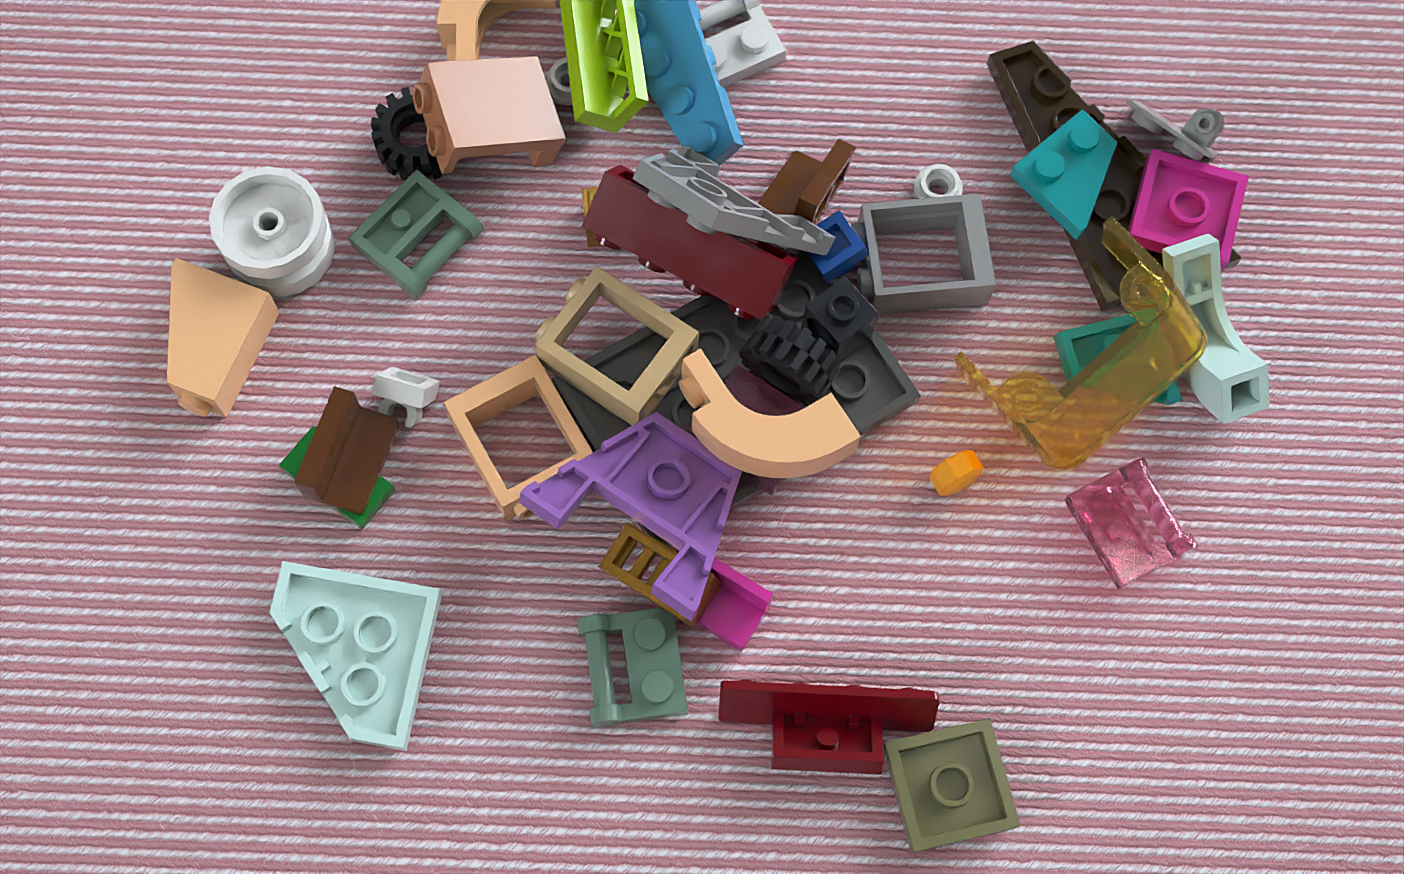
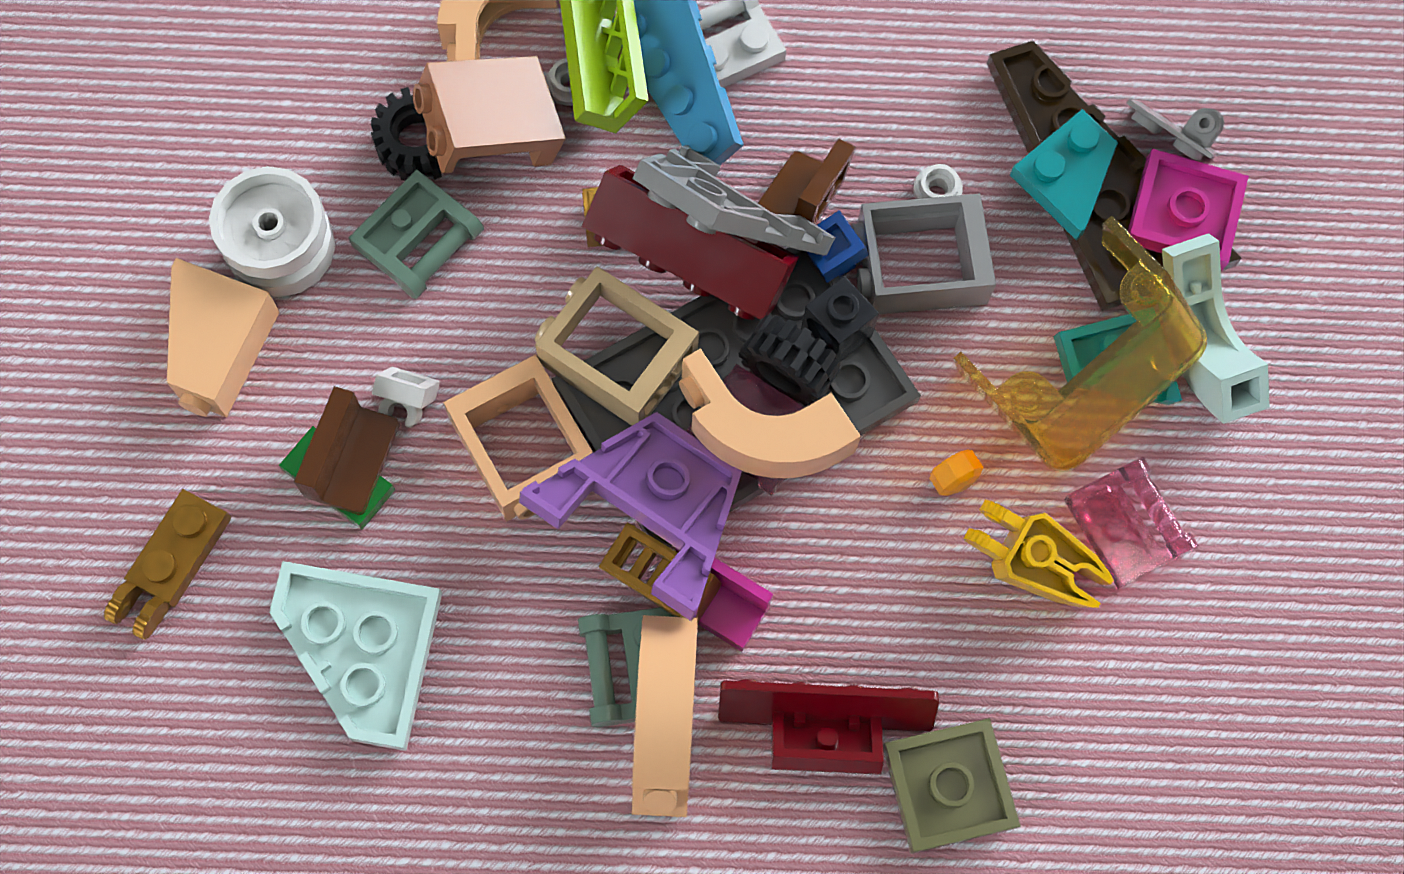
none -> pearl gold hinge [103,489,231,640]
none -> light nougat arch [632,615,697,817]
none -> yellow hinge [963,499,1114,608]

